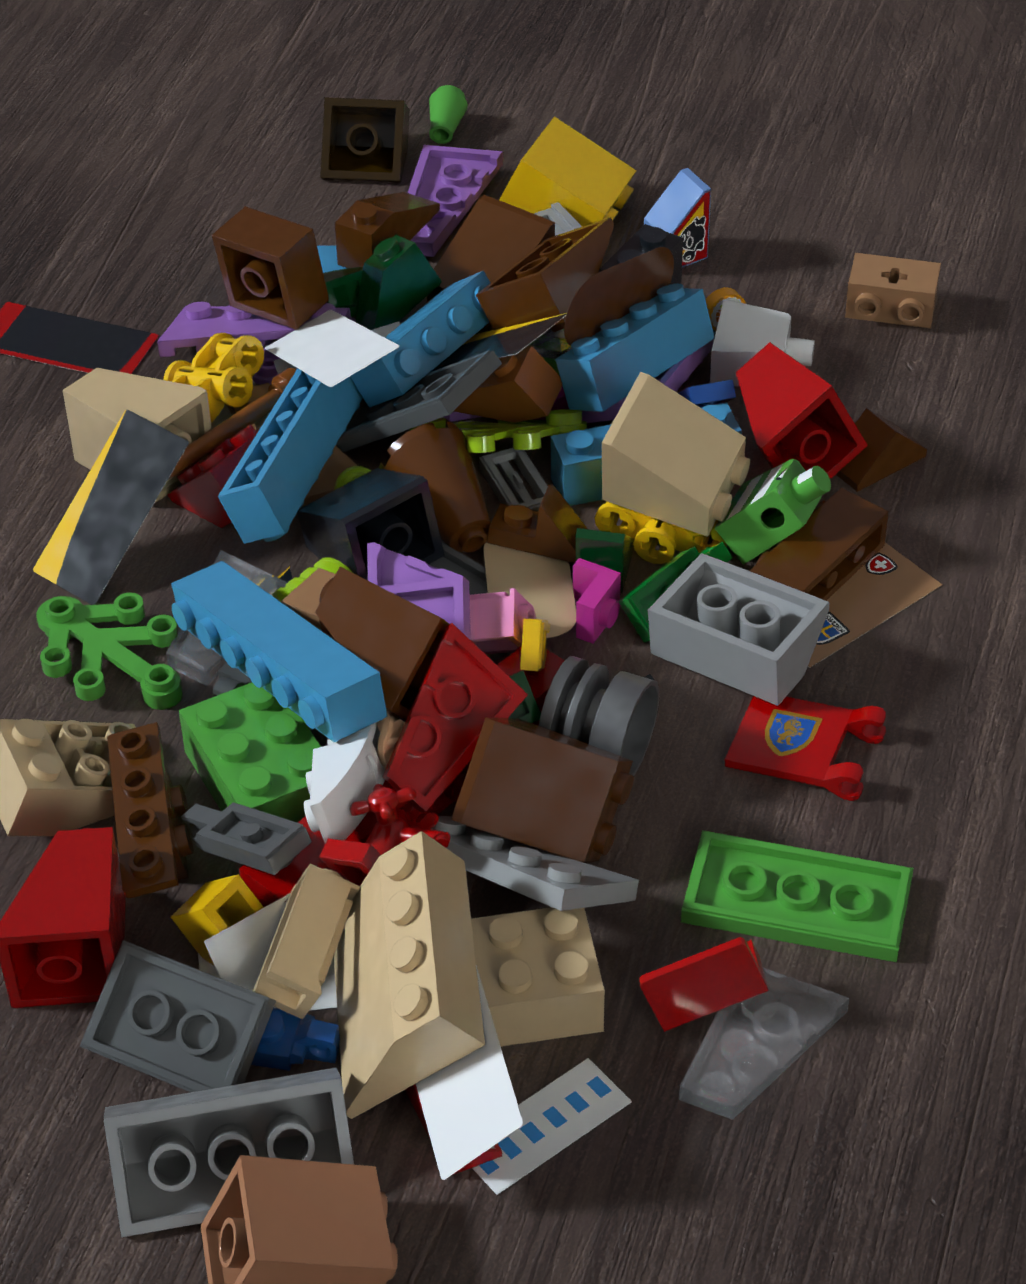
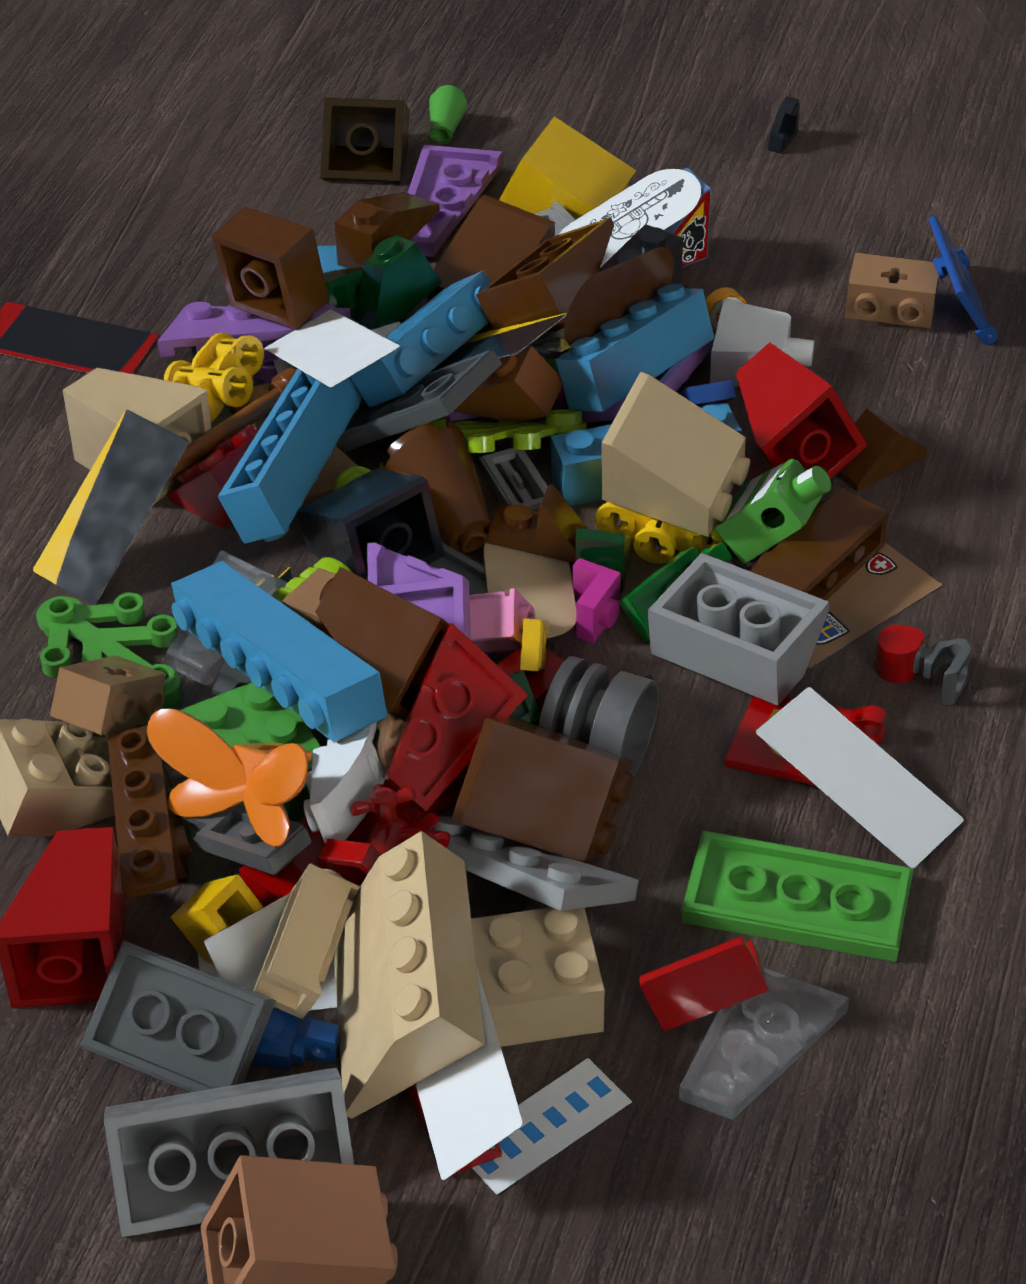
none -> medium nougat brick [50,656,166,735]
none -> orange piece [147,709,312,847]
none -> white sticker [558,169,701,268]
none -> white sticker [756,687,964,868]
none -> black tile [768,96,800,154]
none -> leg [875,624,971,705]
none -> blue door [929,216,998,345]

